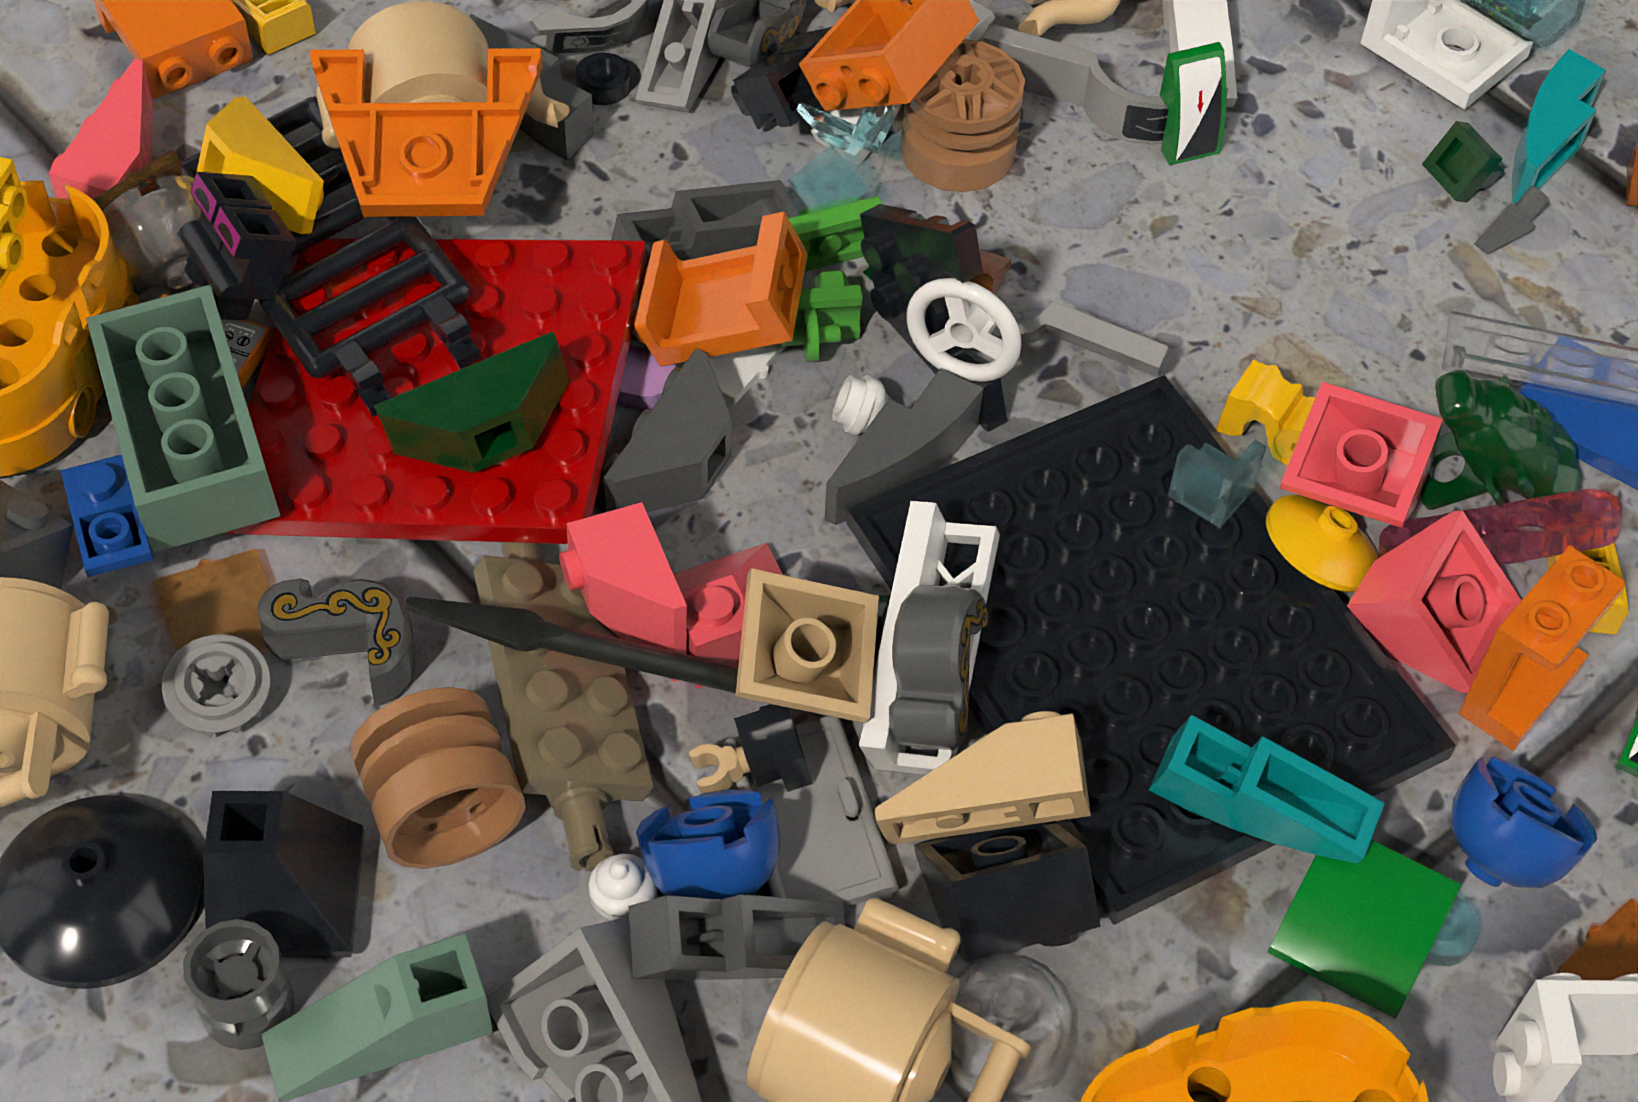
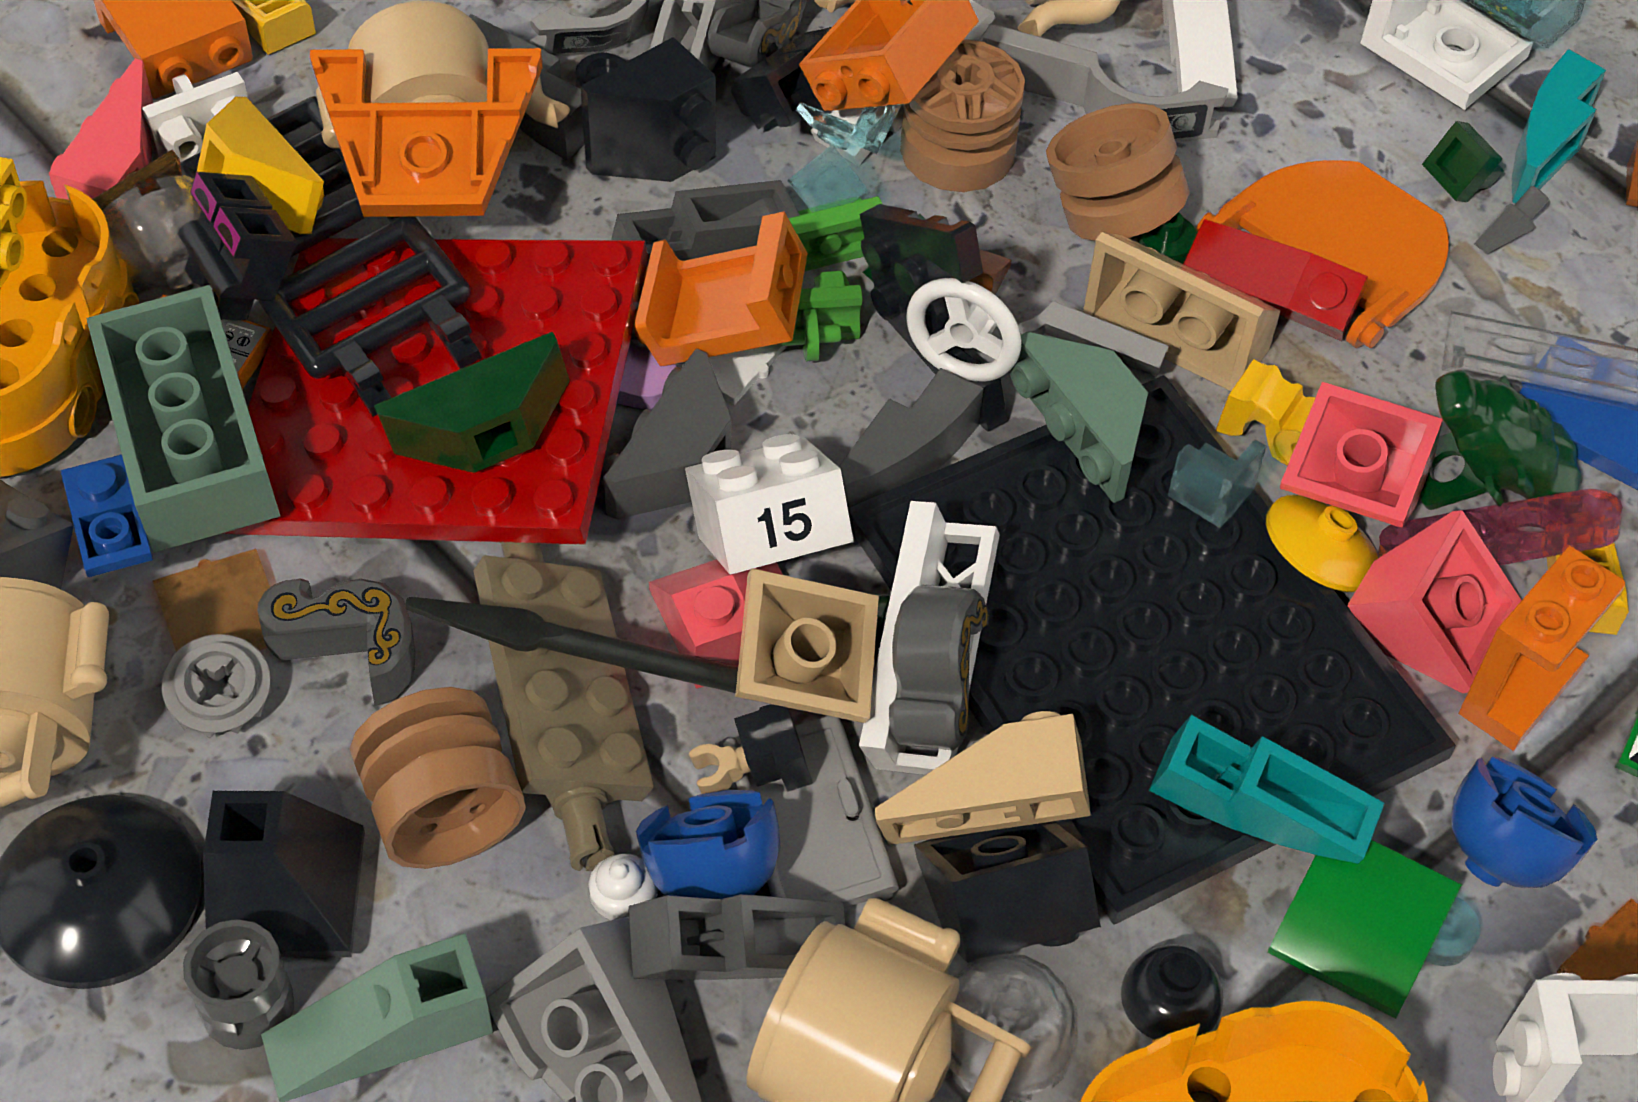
coral slope [559,502,687,682] -> none
white plate [832,375,891,435] -> none
slope [1160,42,1227,166] -> none
none -> white hips [142,72,248,163]
none -> black slope [580,37,716,182]
none -> white brick [685,434,854,575]
none -> sand green slope [1010,332,1148,503]
none -> medium nougat wheel [1046,103,1190,241]
none -> tan slope [1083,232,1281,391]
none -> black piece [1121,945,1224,1040]
none -> dark green tile [1138,212,1197,264]
none -> red slope [1183,219,1368,341]
none -> orange piece [1197,160,1449,348]

